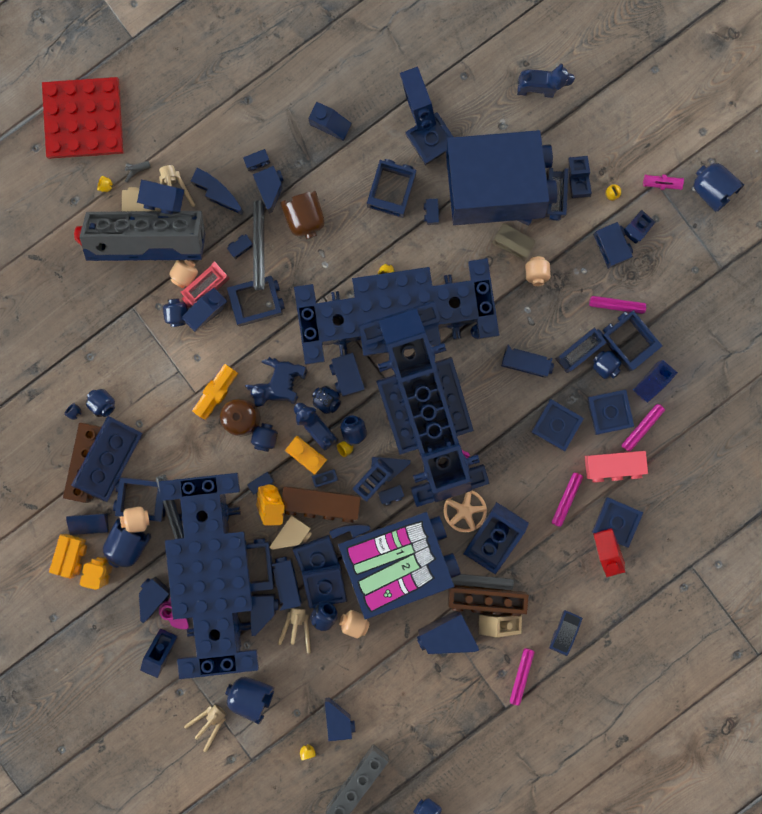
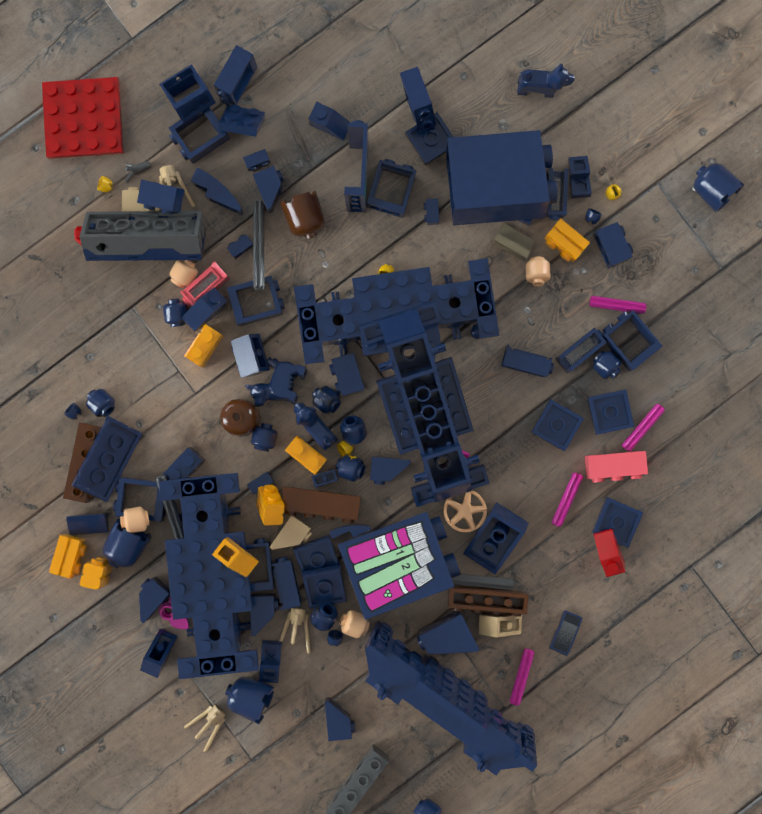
light orange piece [192,364,239,420] -> none
yellow hinge [300,744,316,760] -> none
dark blue slope [352,458,394,502] -> none
dark blue piece [378,485,404,505] -> none
dark blue slope [624,210,656,244] -> none
clear blue slope [633,360,678,403] -> none
dark pink pin [643,174,684,190] -> none
none -> dark blue window [159,64,216,123]
none -> dark blue brick [162,447,205,480]
none -> dark blue window [169,107,230,164]
none -> light orange brick [184,324,224,368]
none -> light orange slope [212,537,259,577]
none -> dark blue window [214,45,257,105]
none -> dark blue plate [218,105,265,137]
none -> brick [231,333,270,378]
none -> dark blue slope [259,640,282,683]
none -> dark blue hinge [327,630,343,647]
none -> dark blue head [336,454,366,482]
none -> dark blue panel [344,120,369,213]
none -> dark blue piece [365,621,537,776]
none -> light orange brick [544,218,590,262]
none -> dark blue hinge [585,208,602,224]

